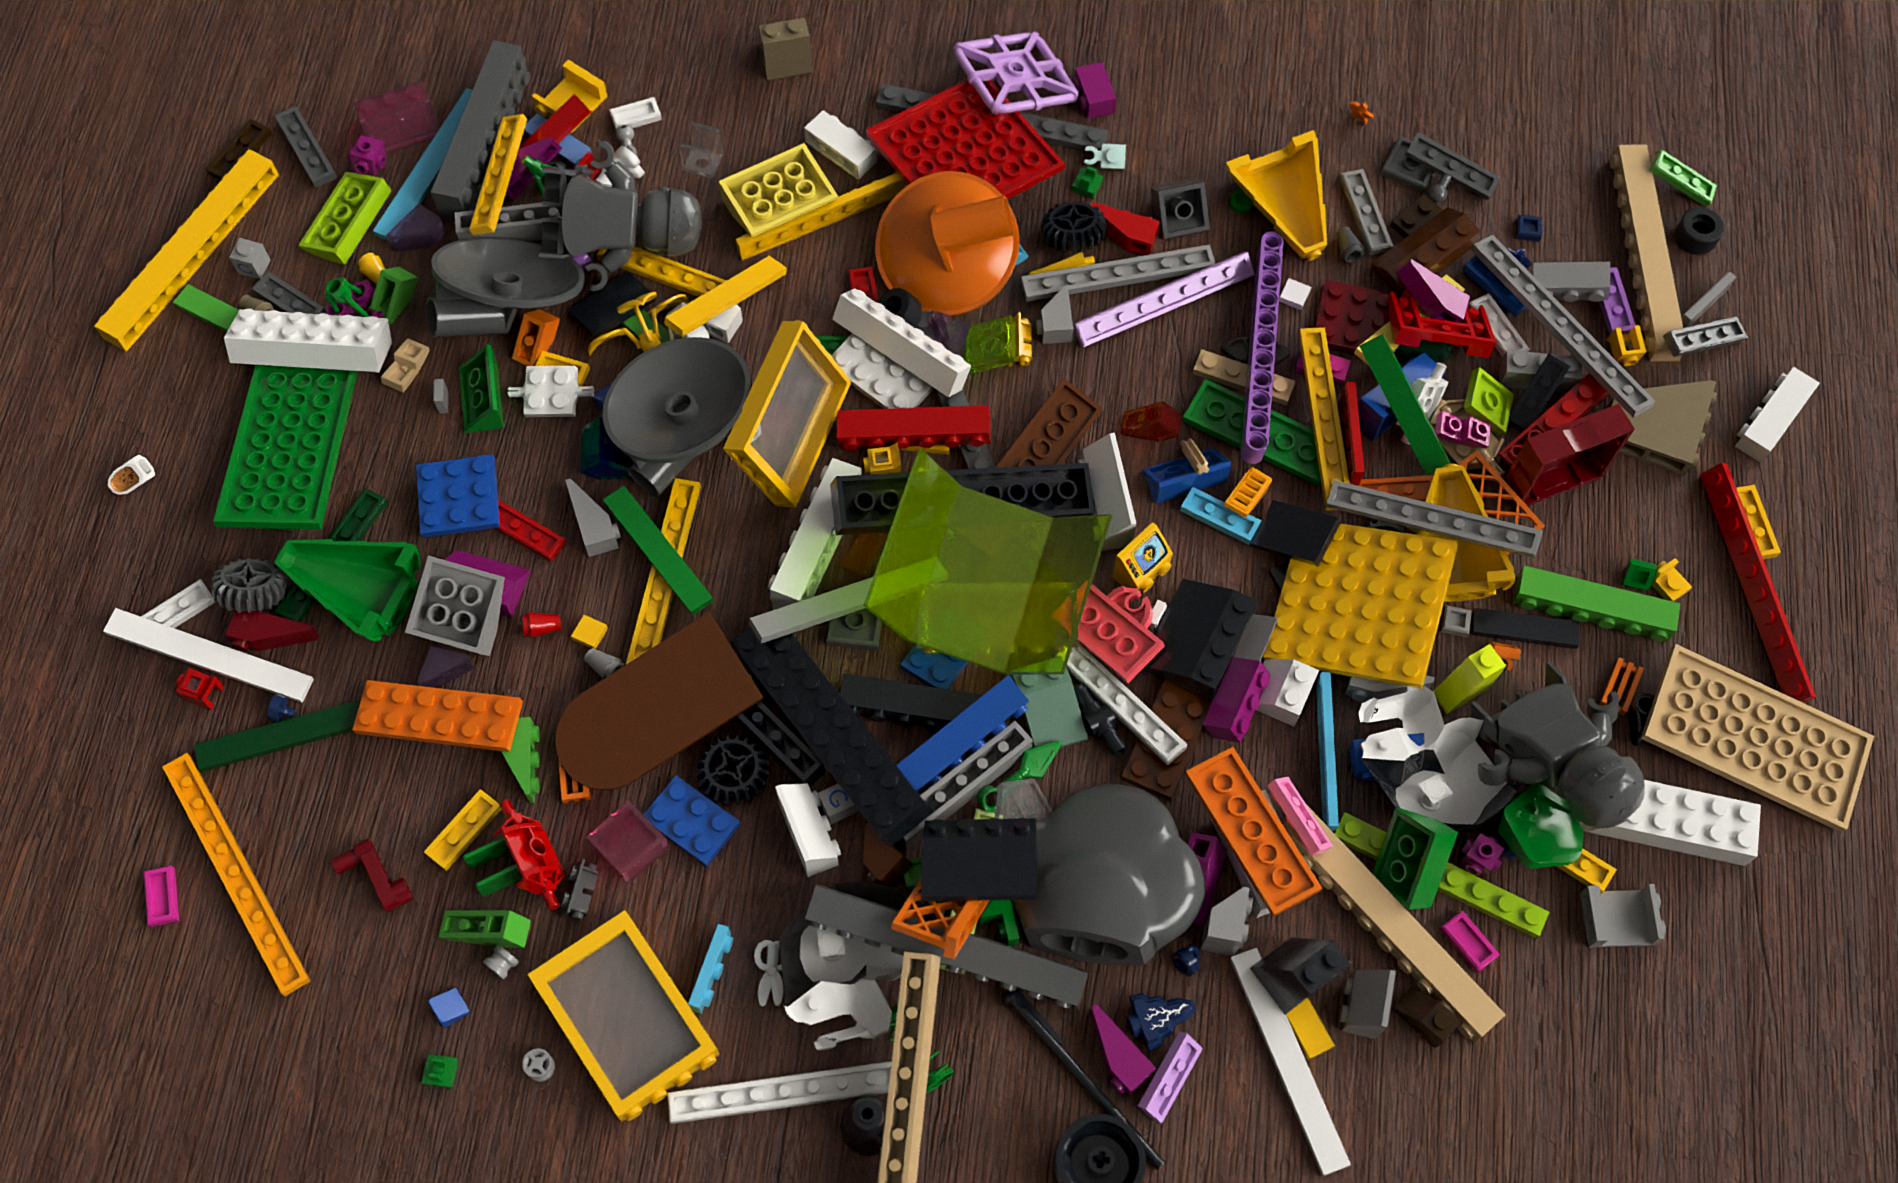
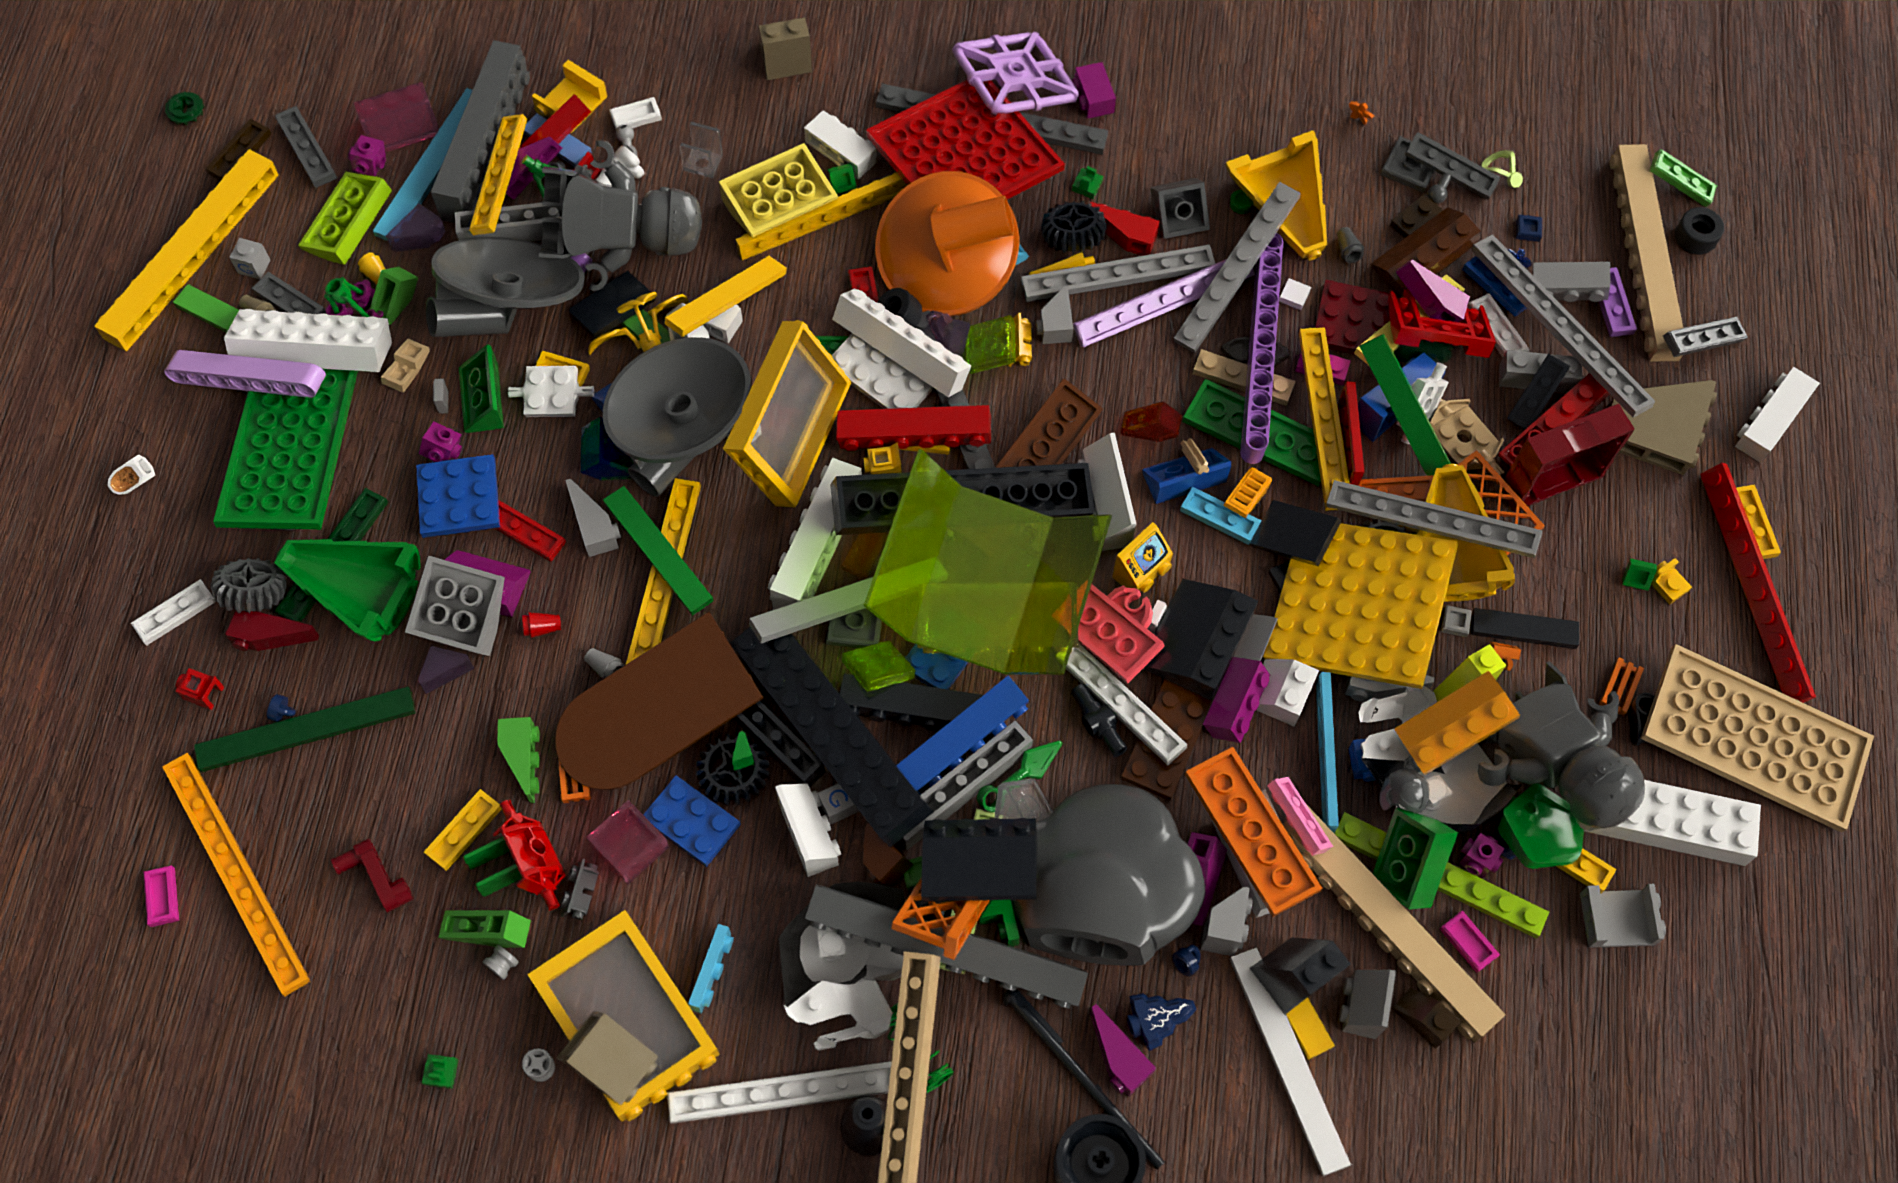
white tile [103,608,314,703] -> none
orange plate [352,680,523,752] -> none
slope [428,988,470,1028] -> none
orange slope [512,309,560,366] -> none
yellow tile [571,615,608,649] -> none
yellow tile [597,246,727,297] -> none
white piece [754,940,784,1007] -> none
sand green slope [1011,657,1088,748] -> none
light aqua plate [1084,144,1126,170] -> none
lavender plate [1138,1031,1203,1123] -> none
light grey tile [1339,169,1393,255] -> none
dark pink slope [1435,411,1491,448] -> none
lime plate [1464,367,1514,436] -> none
bright green brick [1512,566,1680,642] -> none
yellow window [1606,325,1646,366] -> none
light grey tile [1681,272,1736,328] -> none
none -> lavender beam [164,350,326,398]
none -> dark green gear [165,92,205,125]
none -> magenta brick [419,421,462,462]
none -> dark tan slope [557,1011,659,1105]
none -> green slope [732,731,754,770]
none -> green tile [827,163,857,194]
none -> clear neon green plate [842,641,915,692]
none -> light grey plate [1174,182,1300,353]
none -> dark grey cap [1379,769,1429,813]
none -> light orange slope [1394,671,1520,776]
none -> yellowish green piece [1481,150,1523,188]

